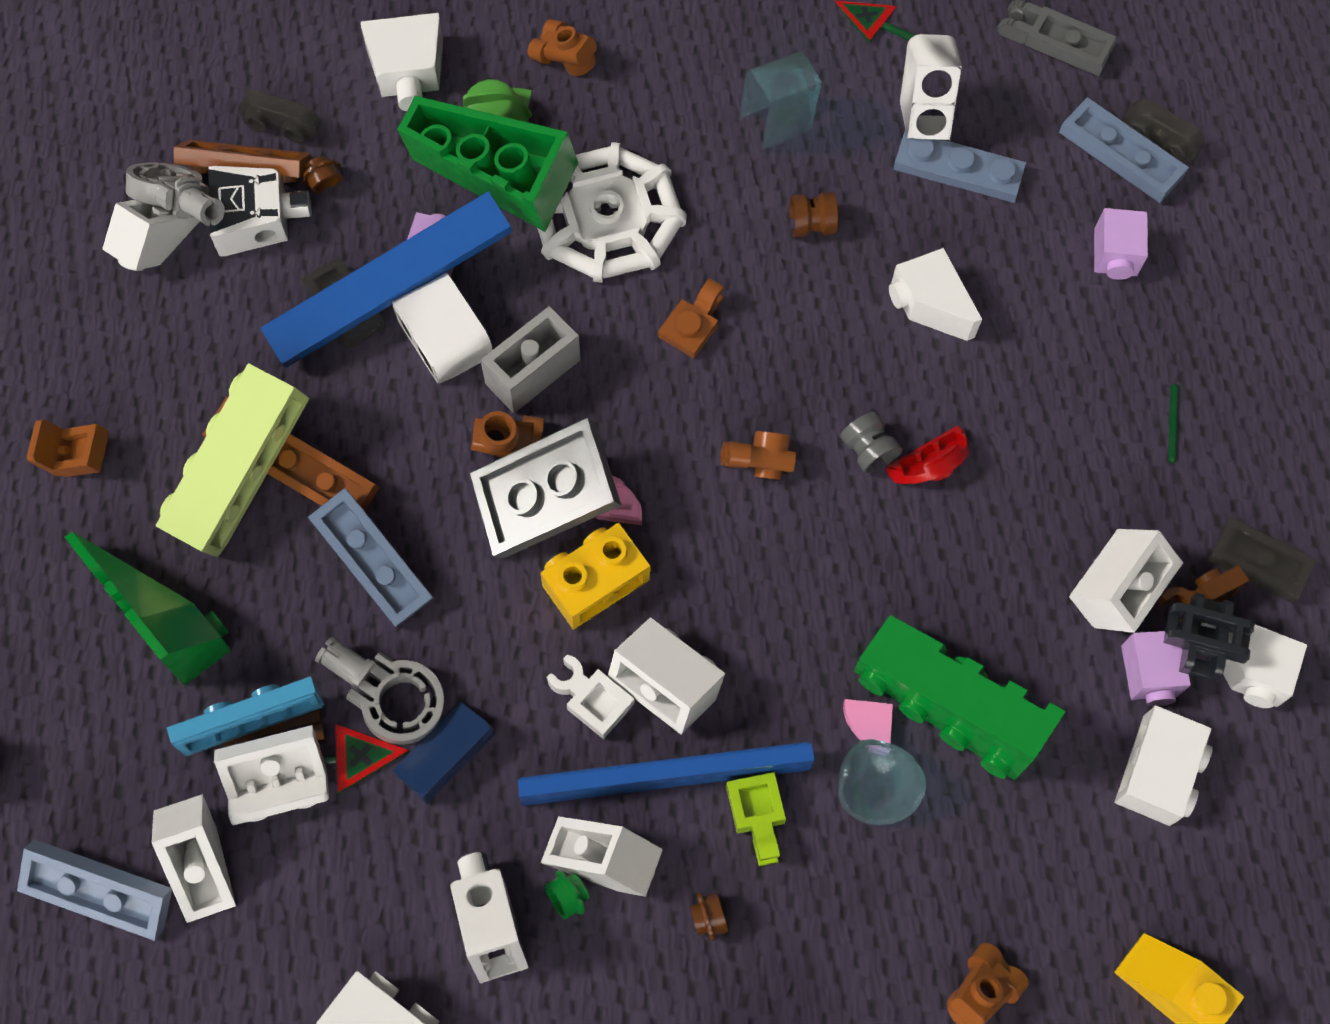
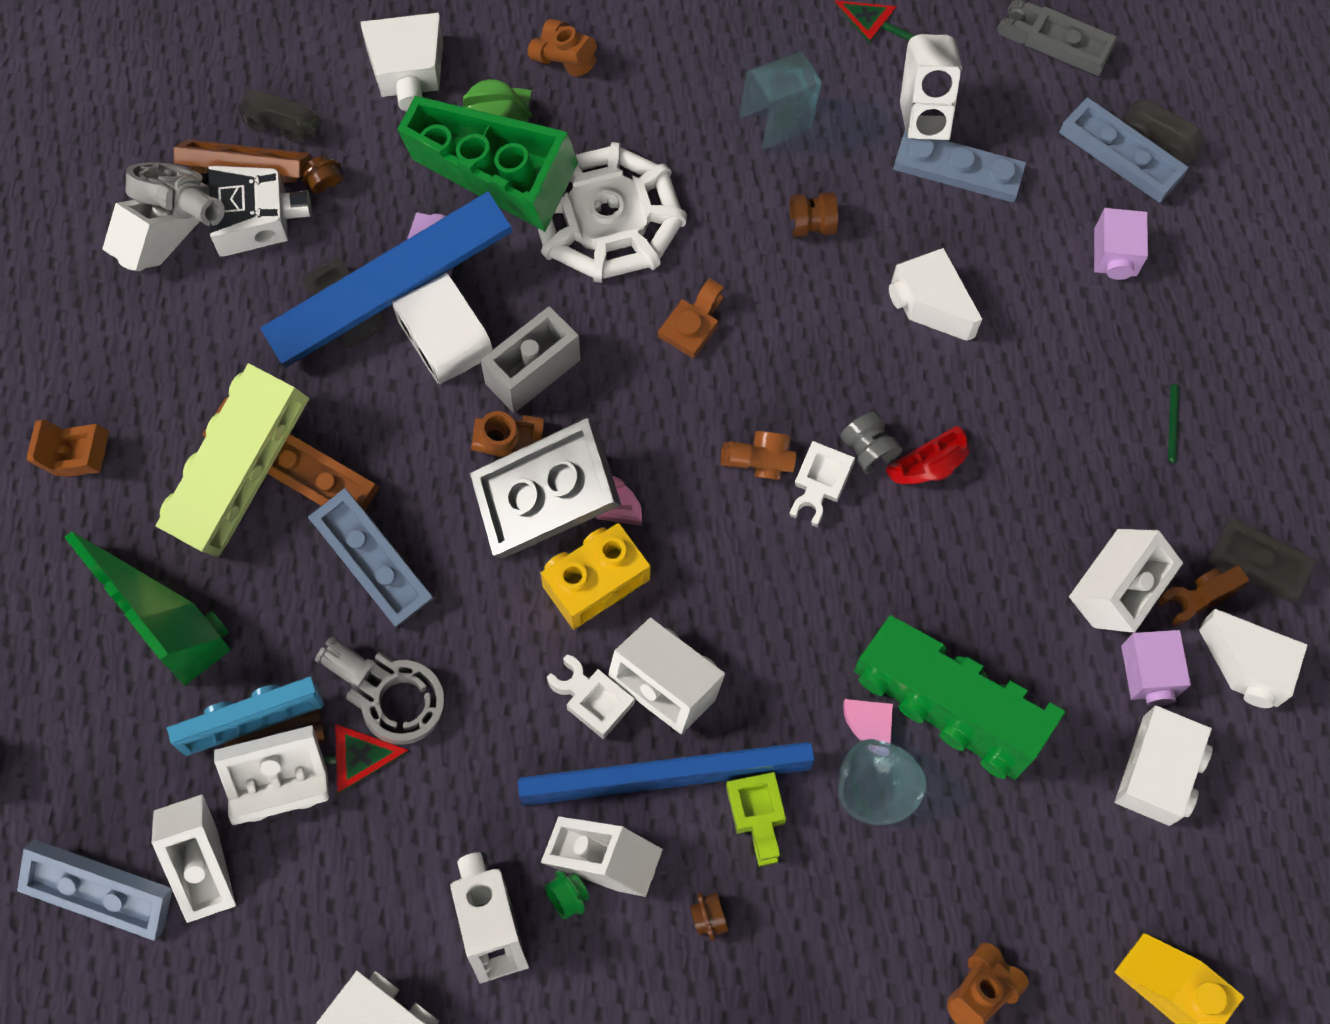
dark blue slope [392,702,495,804] -> none
black piece [1163,592,1255,682] -> none
none -> white plate [790,441,855,528]

